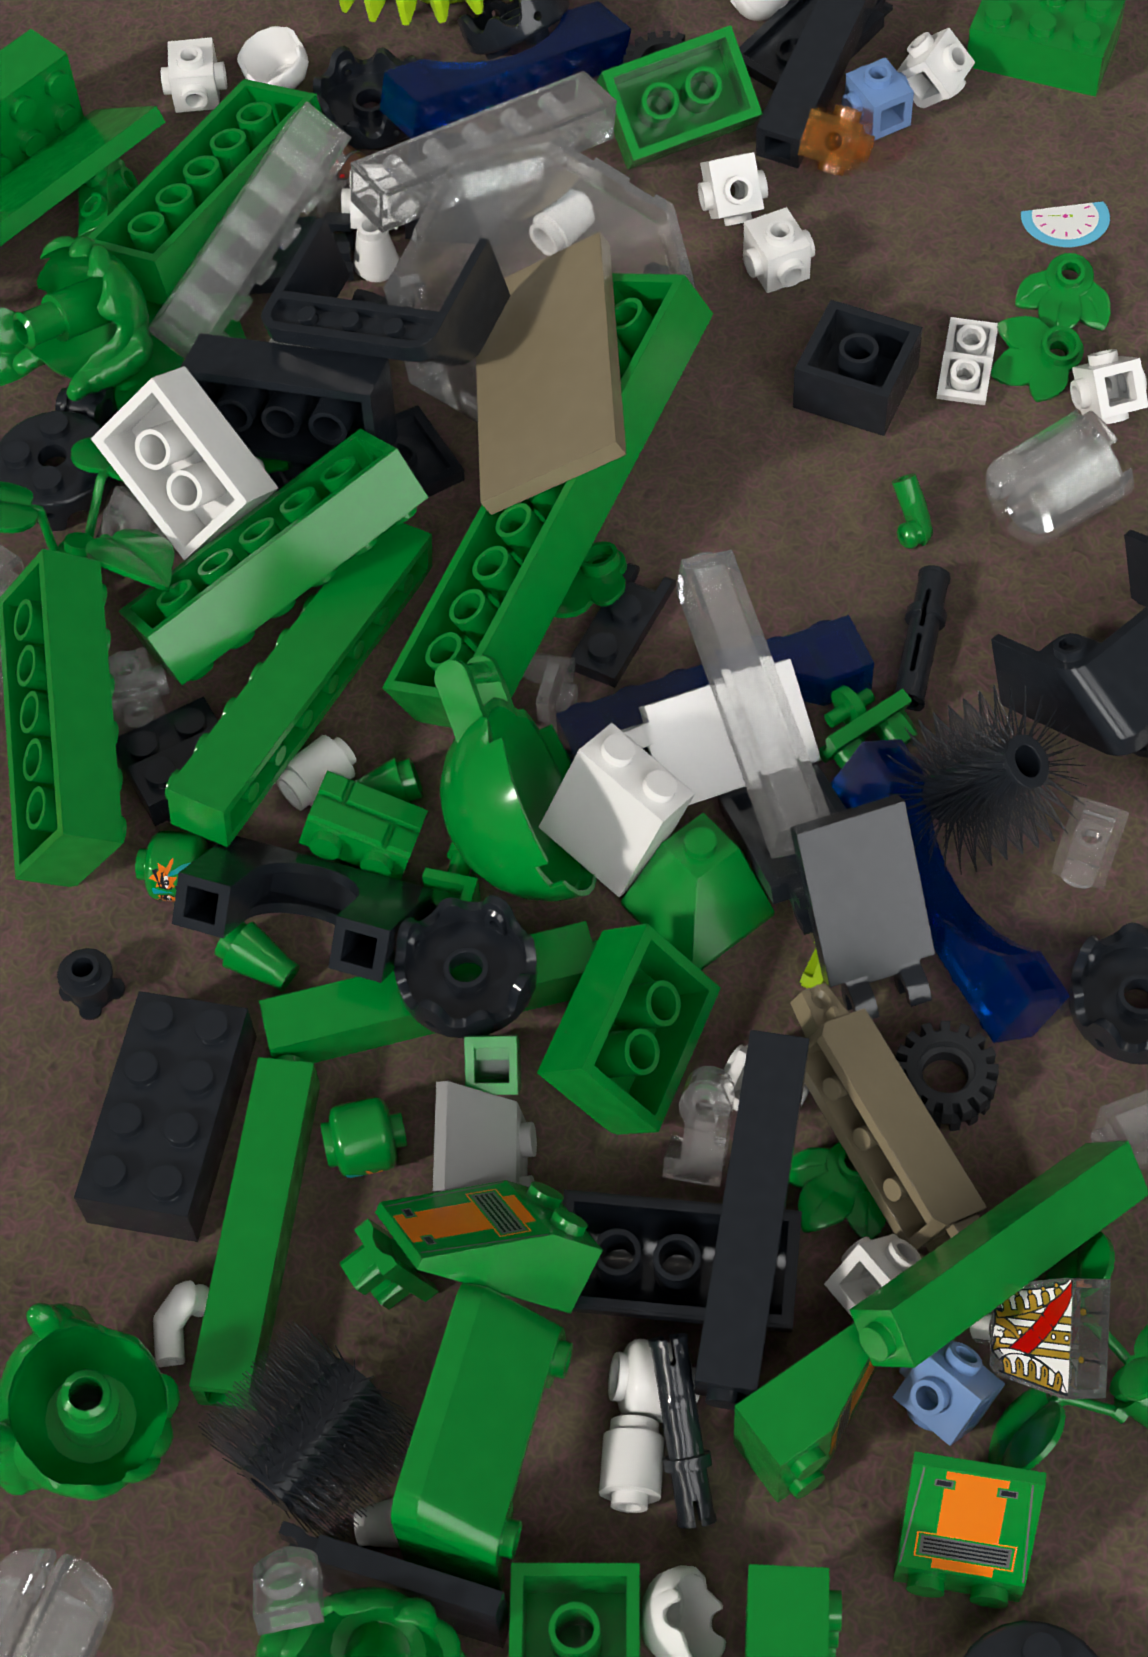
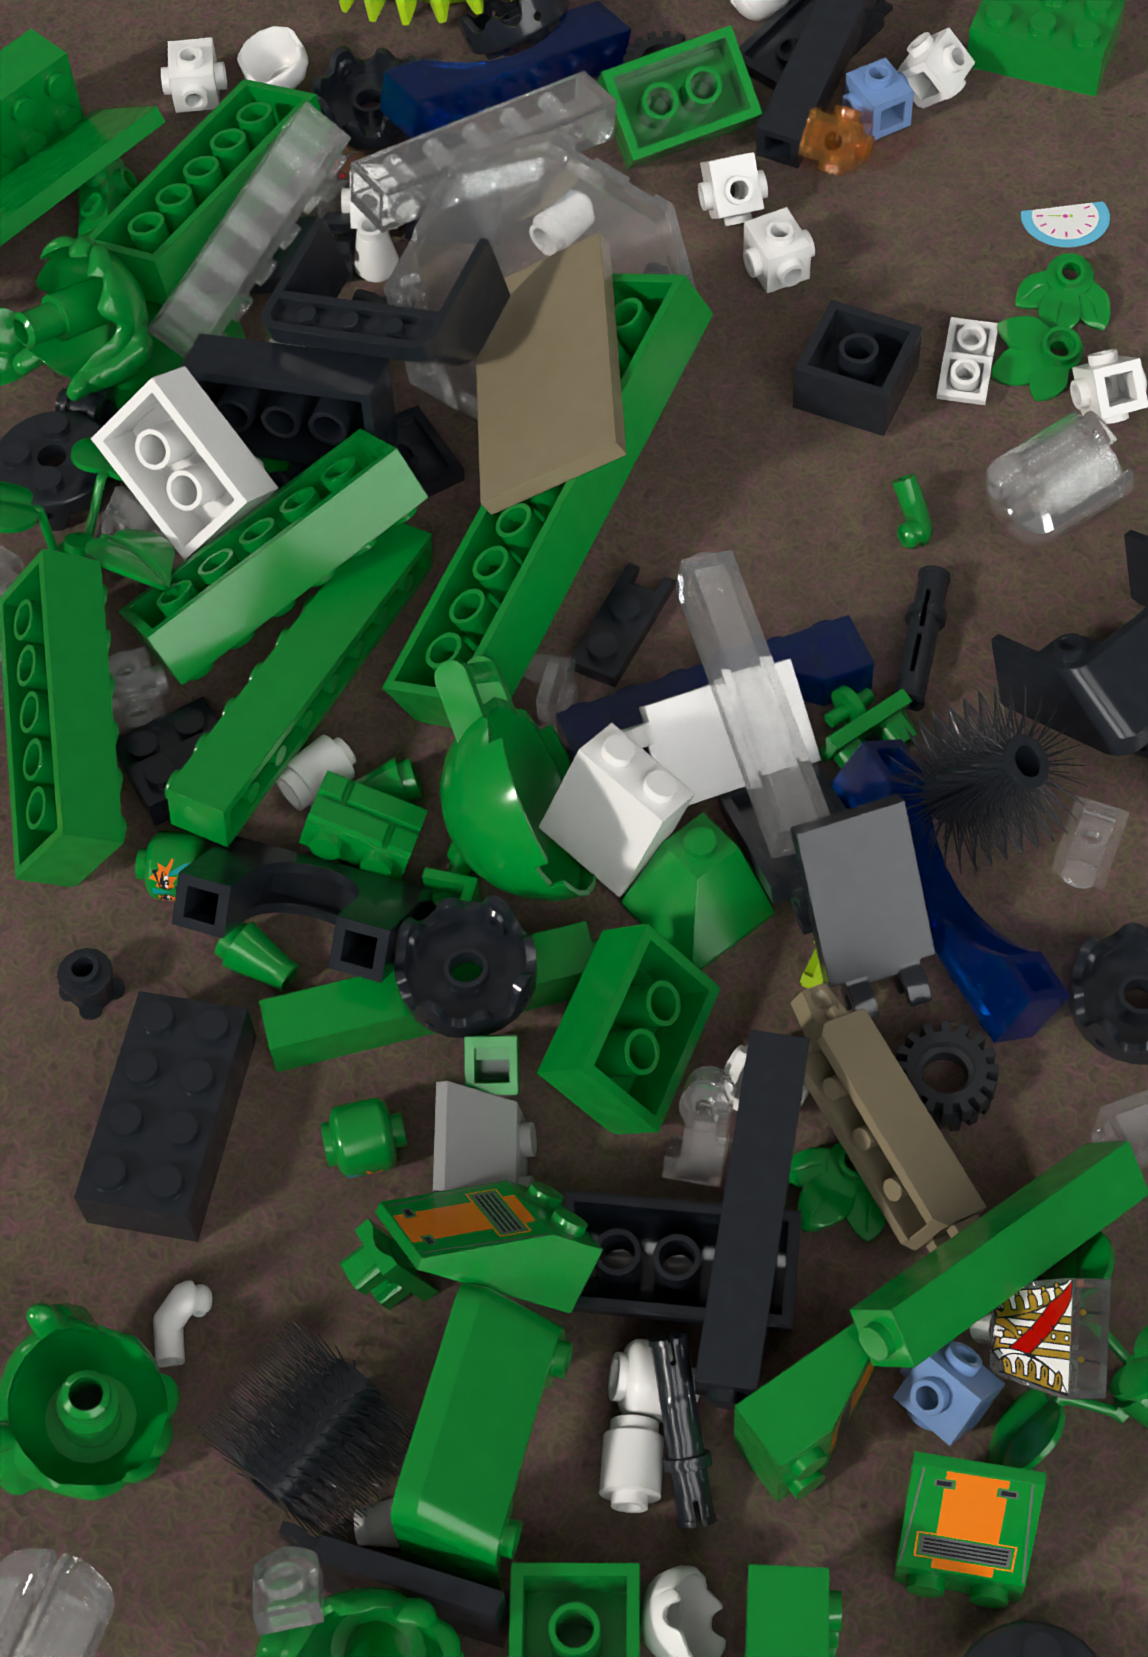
green brick [189,1054,320,1411] -> none
green plate [554,541,627,618] -> none
white brick [824,1234,921,1316] -> none

